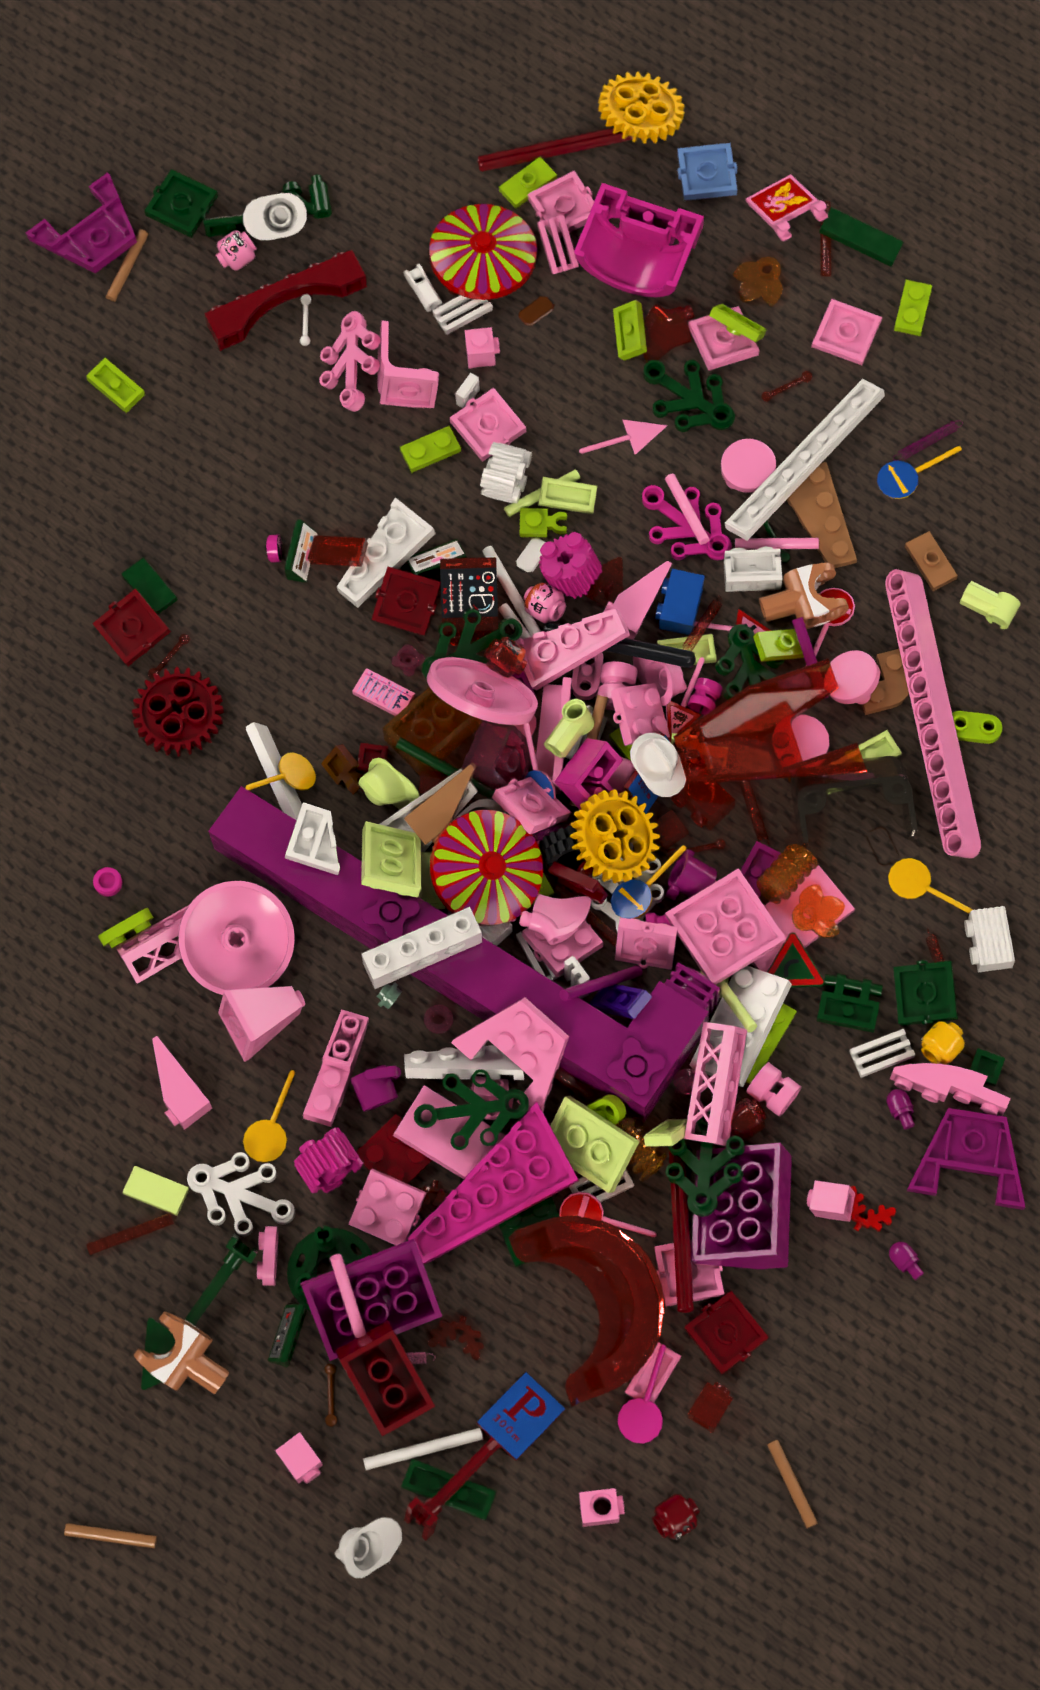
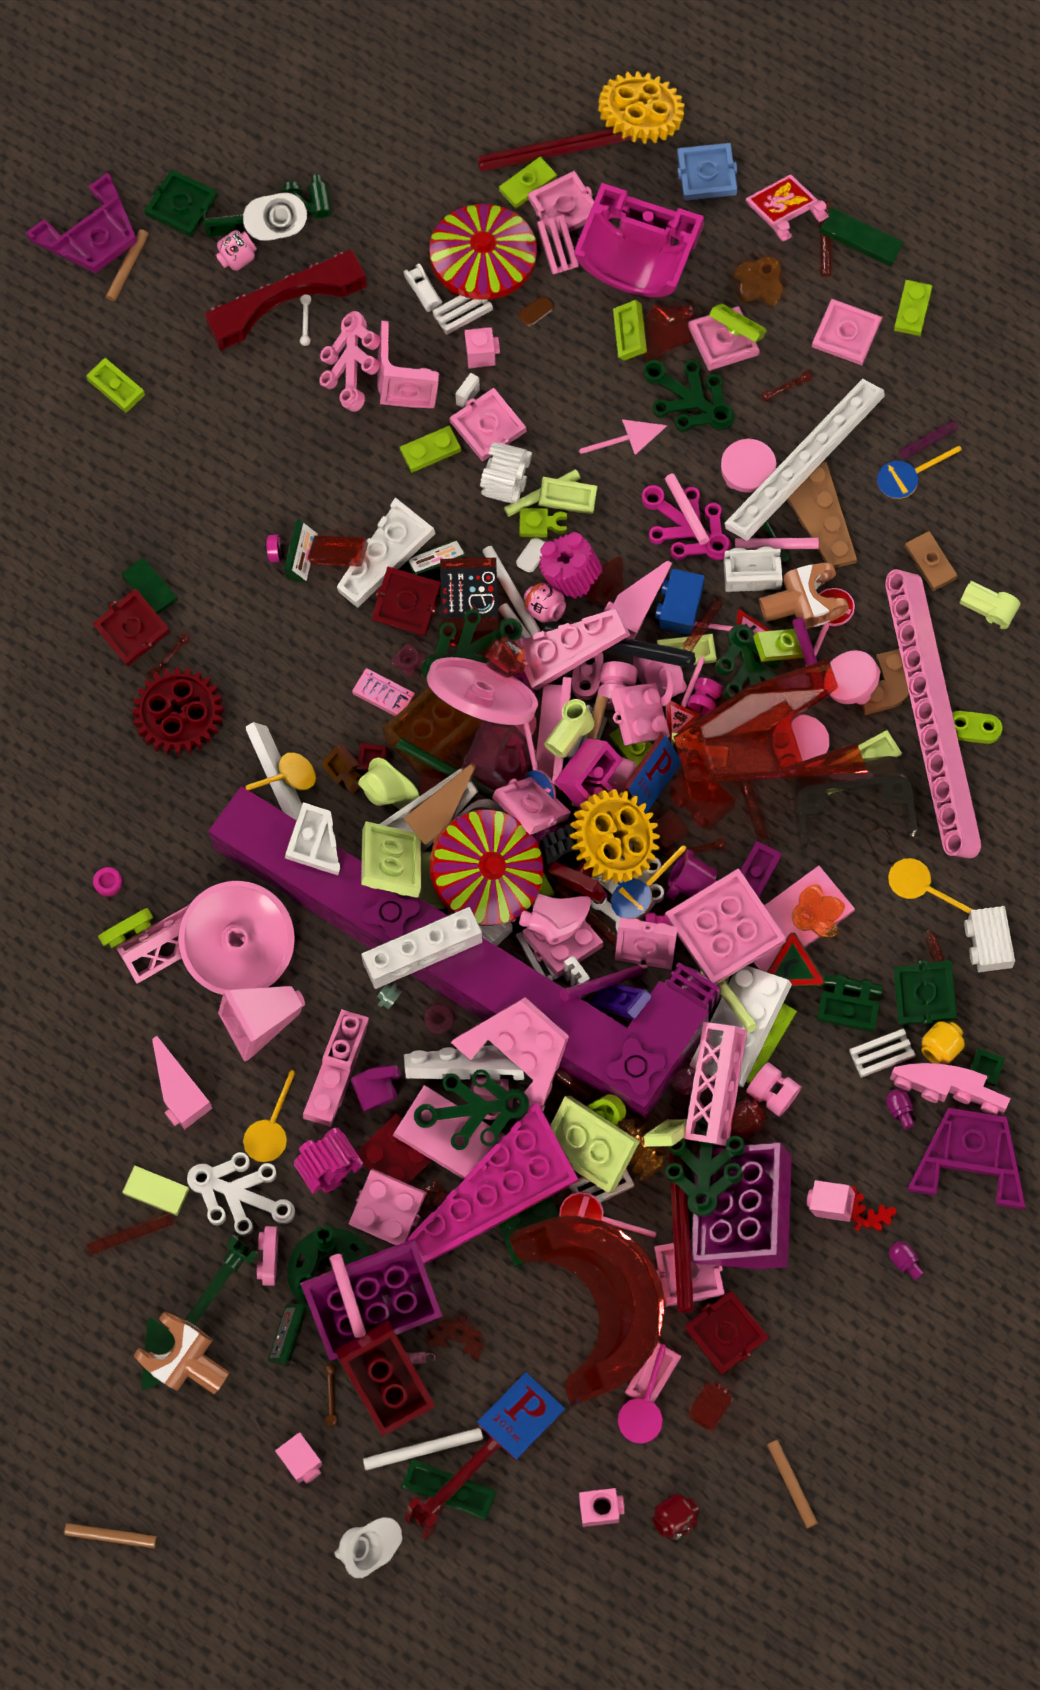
white piece [630,733,687,797] -> none
clear orange piece [757,844,818,904] -> none

